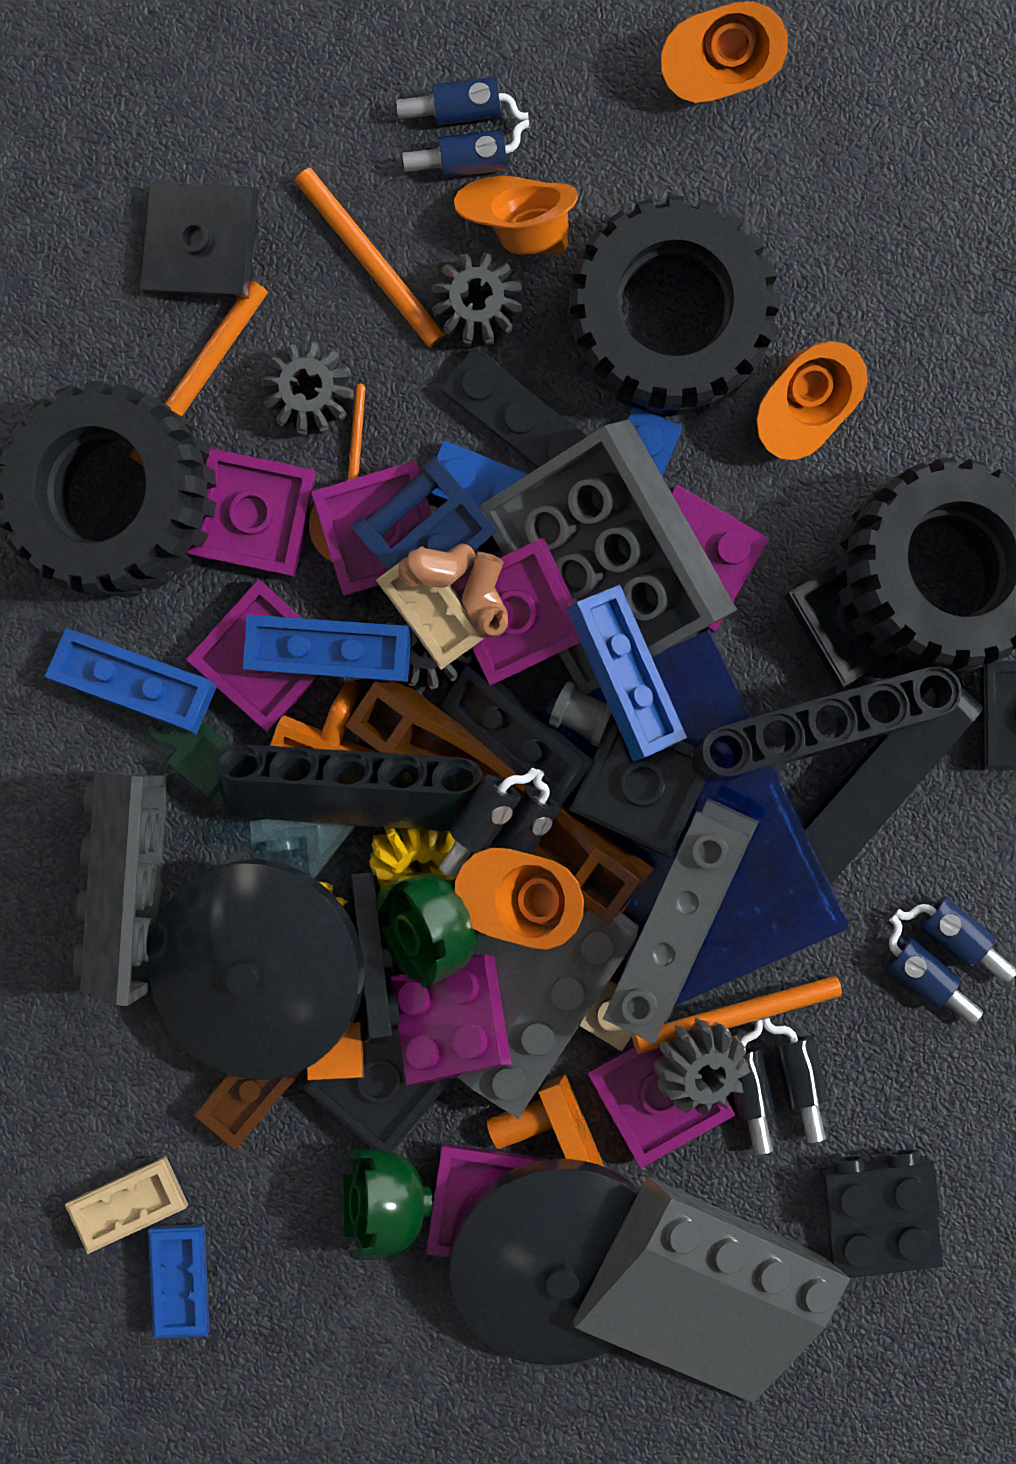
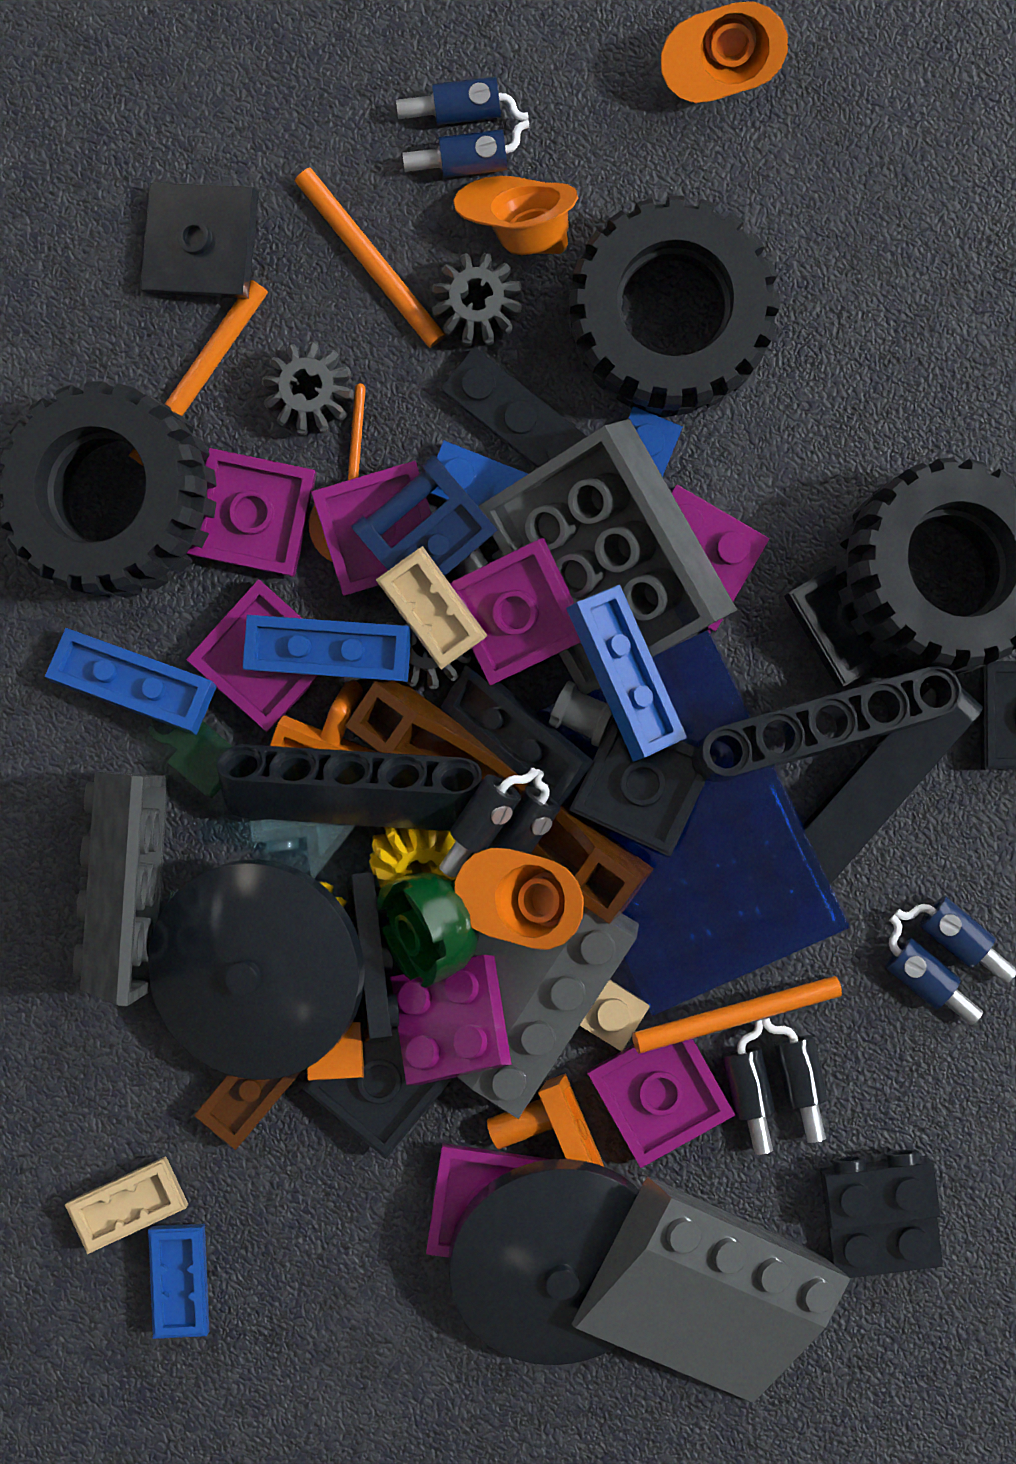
dark green cylinder [341,1148,432,1260] -> none
nougat arm [398,543,476,588] -> none
nougat arm [462,552,508,637] -> none
dark grey fence [603,799,759,1044] -> none
dark grey gear [653,1018,750,1117] -> none
orange piece [756,341,868,460] -> none

